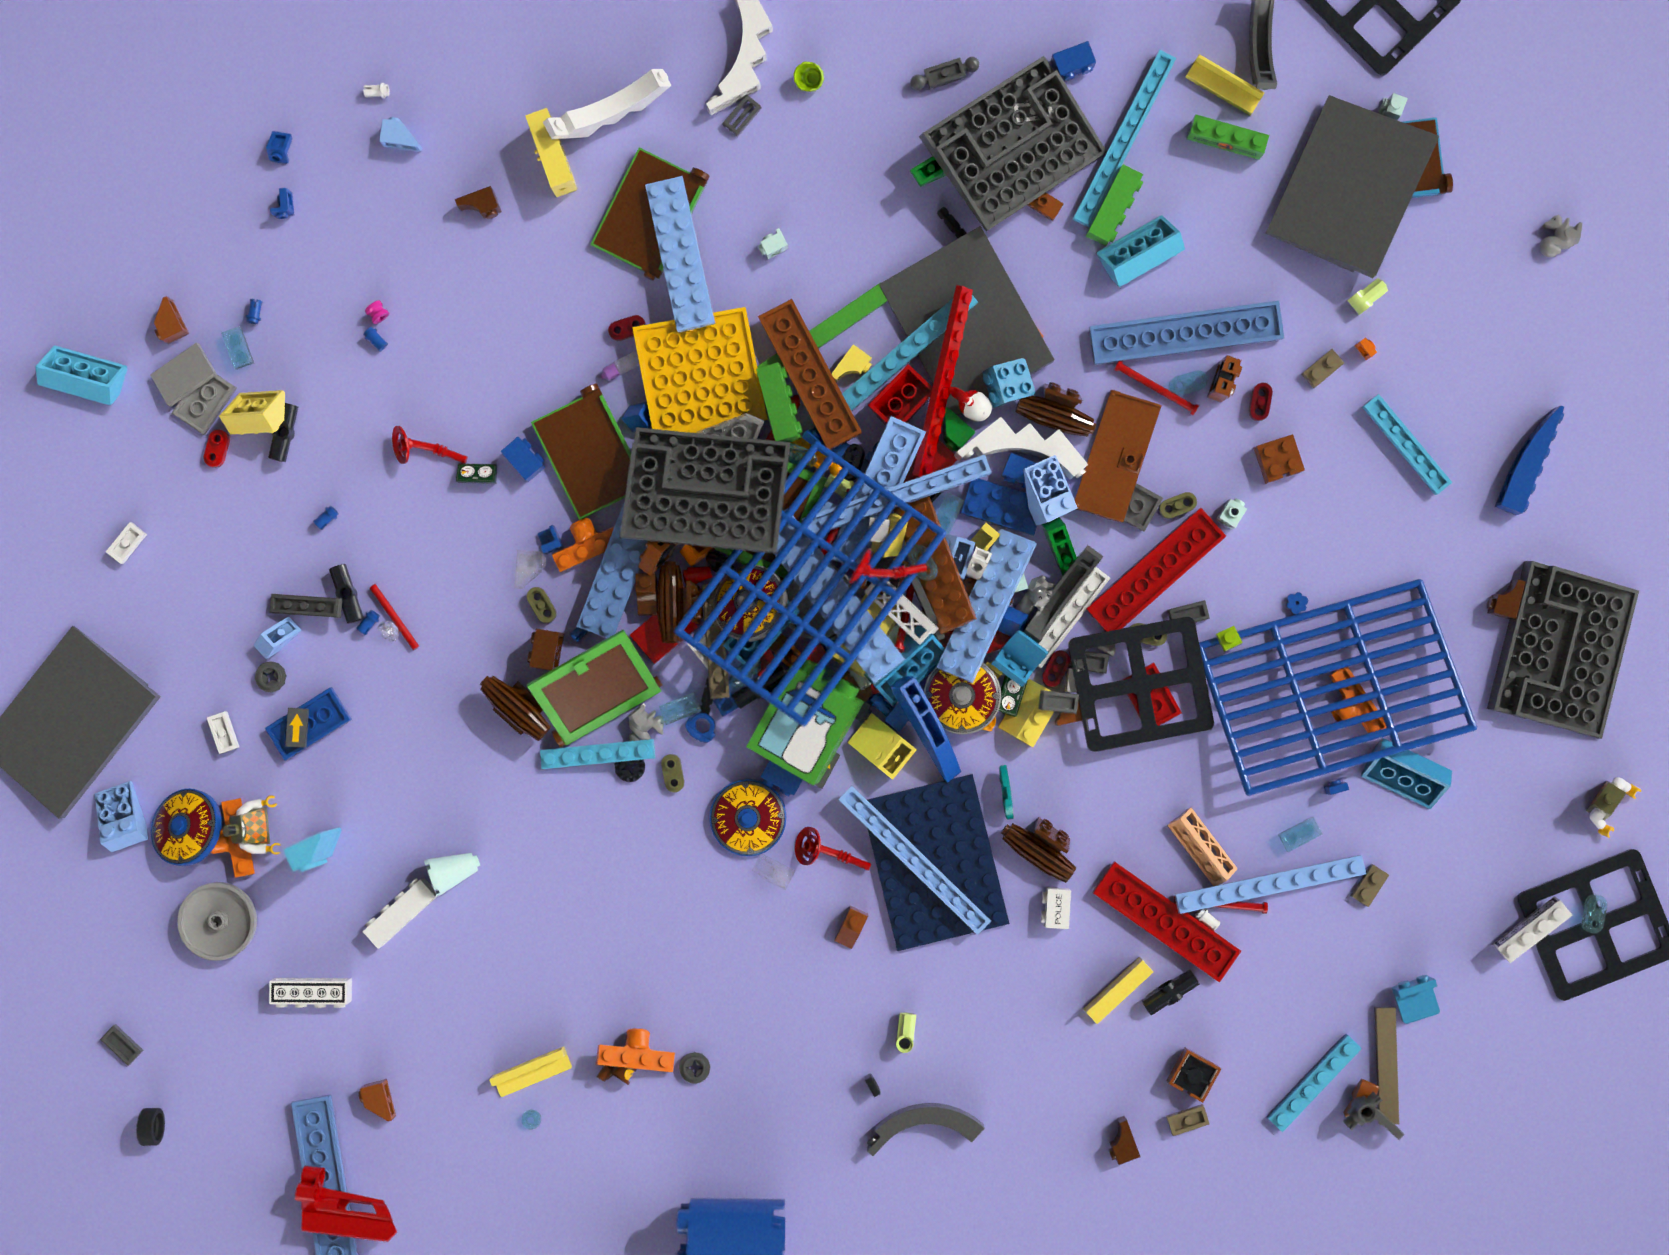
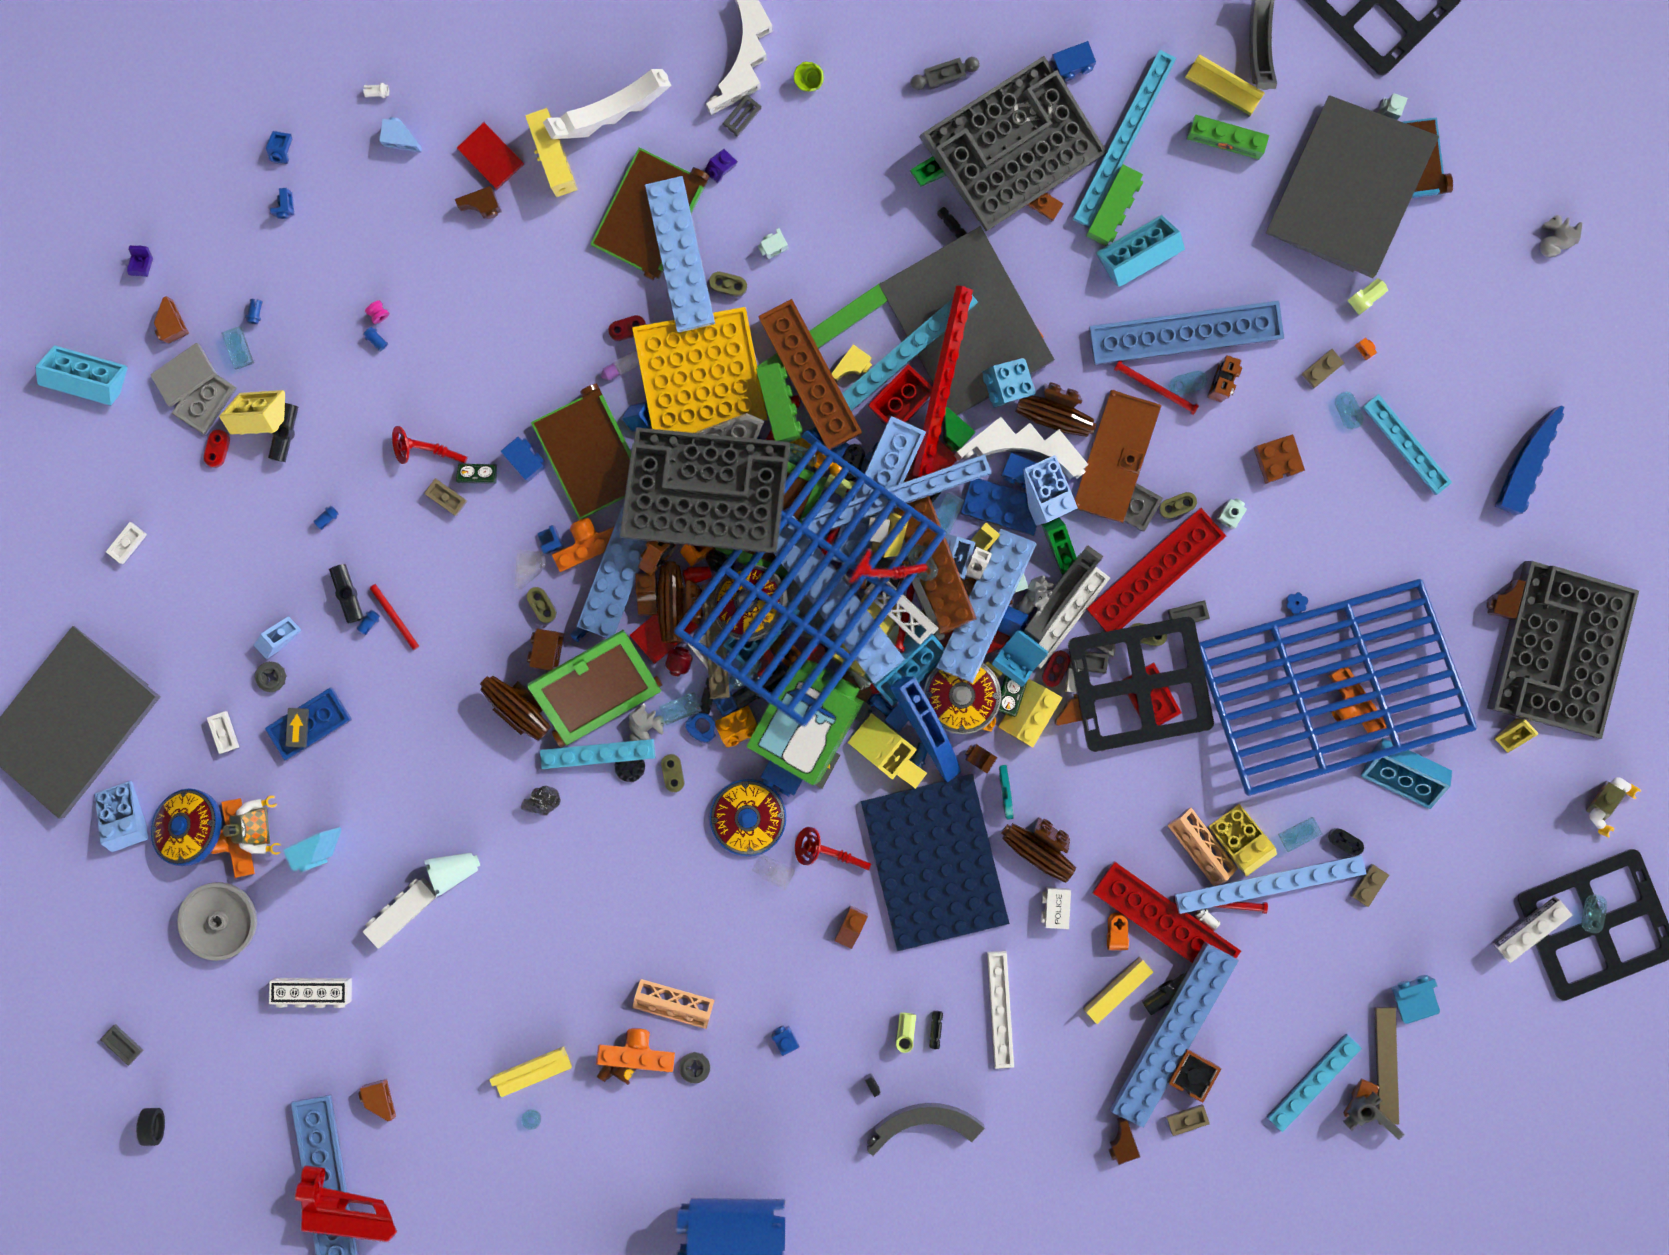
dark grey tile [270,594,342,618] -> none
clear plate [377,621,399,643] -> none
light blue plate [838,786,991,935] -> none
white hair [948,387,992,422] -> none
dark grey tile [1038,690,1079,714] -> none
lime plate [1216,626,1243,652] -> none
dark red plate [1249,382,1273,421] -> none
blue plate [1324,779,1349,795] -> none
none -> dark purple bracket [127,245,153,277]
none -> dark tan plate [424,478,467,516]
none -> red tile [457,122,524,190]
none -> clear smoke head [521,785,561,816]
none -> light nougat fence [633,979,715,1029]
none -> dark red head [665,647,693,677]
none -> dark purple bracket [705,149,738,183]
none -> olive plate [709,272,747,297]
none -> light orange bracket [715,705,758,748]
none -> blue bracket [771,1026,800,1056]
none -> light yellow panel [897,760,927,789]
none -> blue pin [911,742,928,768]
none -> black axle [929,1010,943,1049]
none -> reddish brown arch [965,743,998,773]
none -> white tile [987,951,1014,1069]
none -> orange piece [1107,912,1129,950]
none -> medium blue plate [1110,942,1239,1128]
none -> light yellow slope [1209,804,1277,877]
none -> black beam [1328,828,1364,856]
none -> clear light blue plate [1335,392,1363,429]
none -> light yellow slope [1495,719,1538,753]

